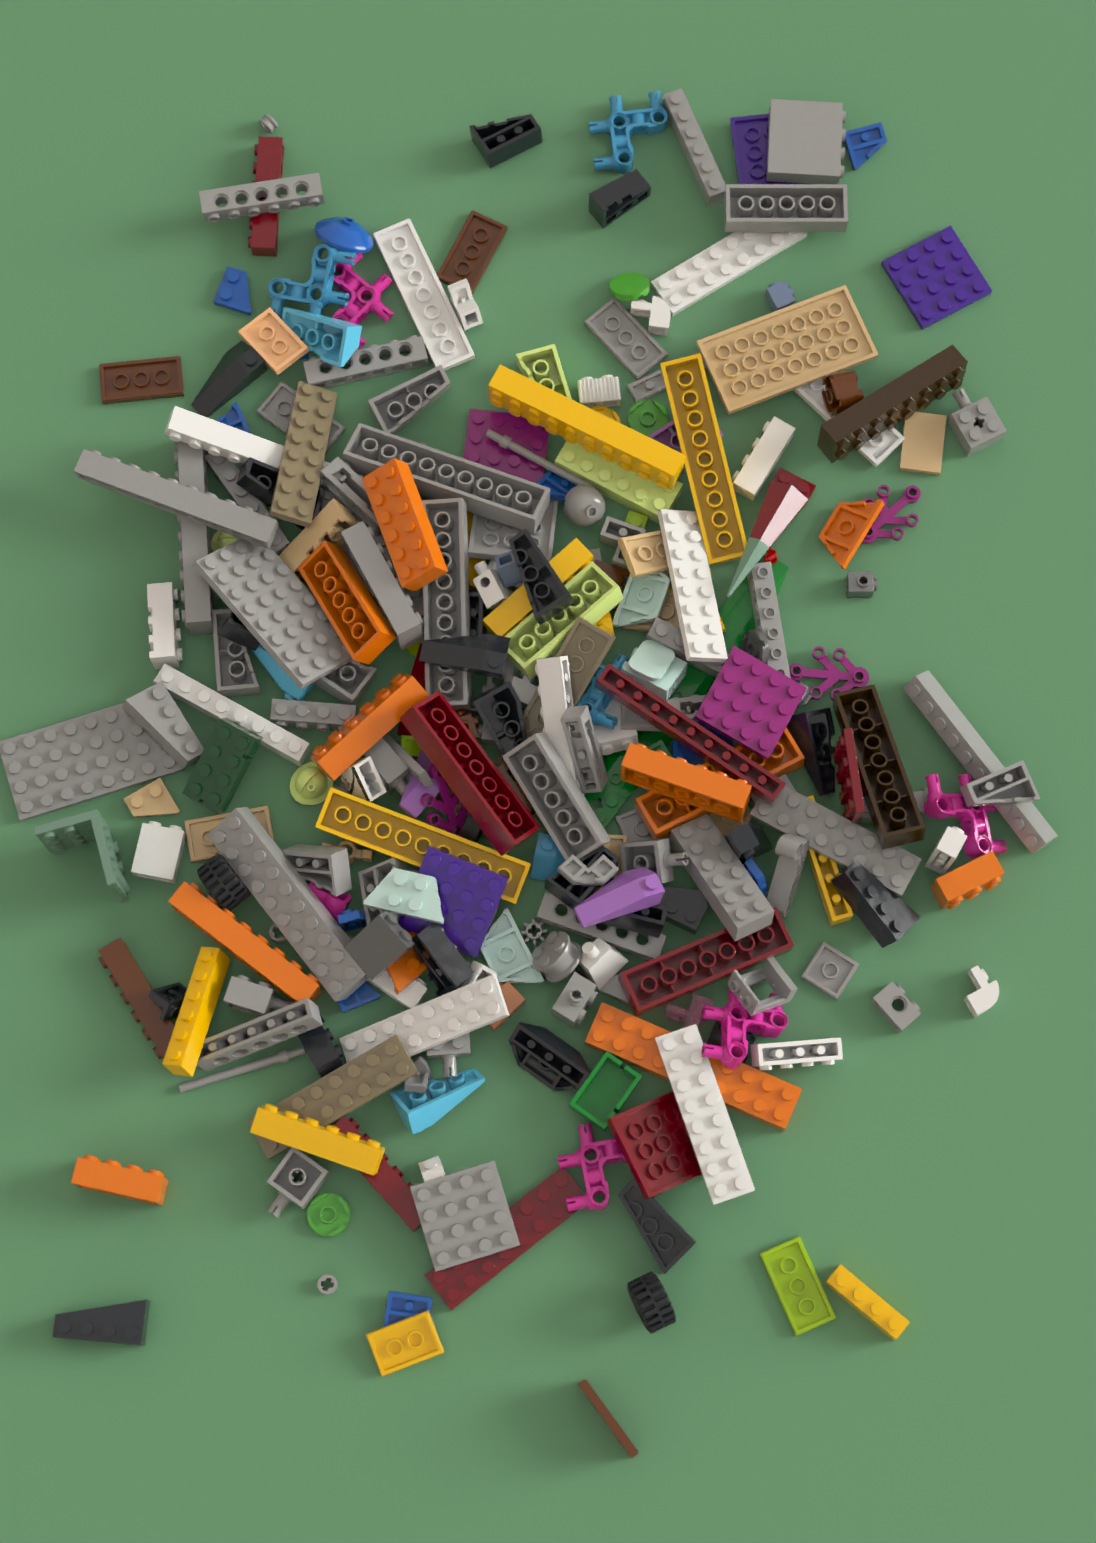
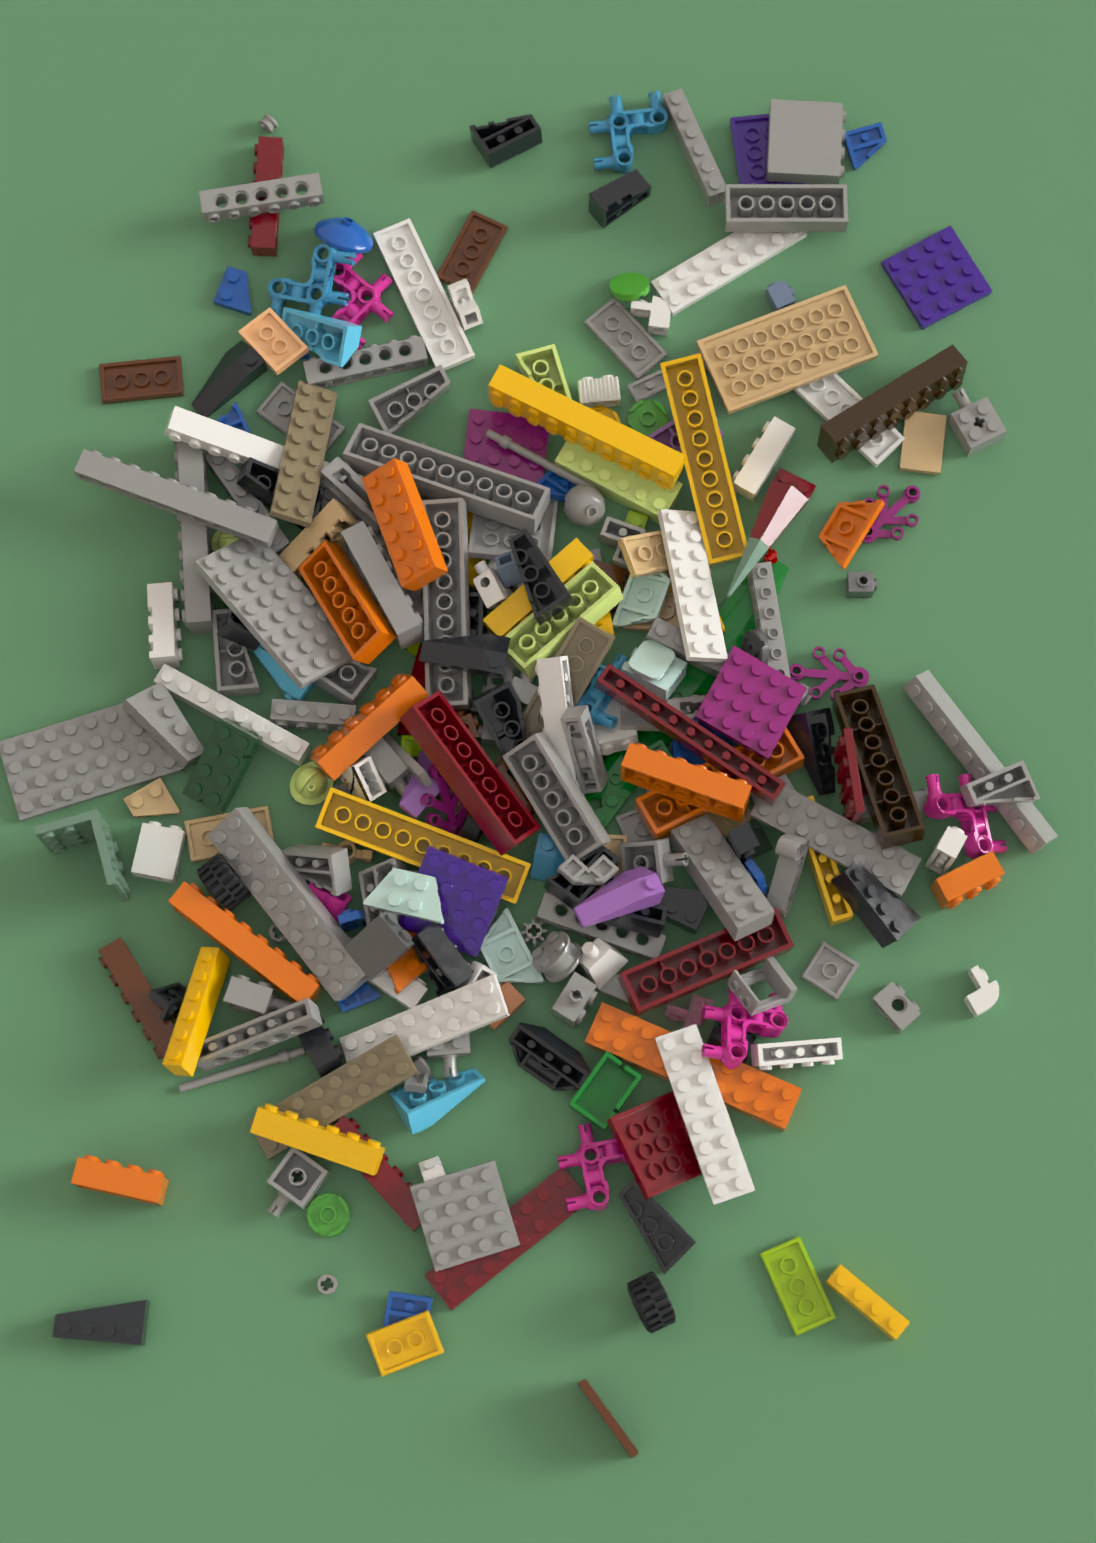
reddish brown brick [821,370,864,416] -> none

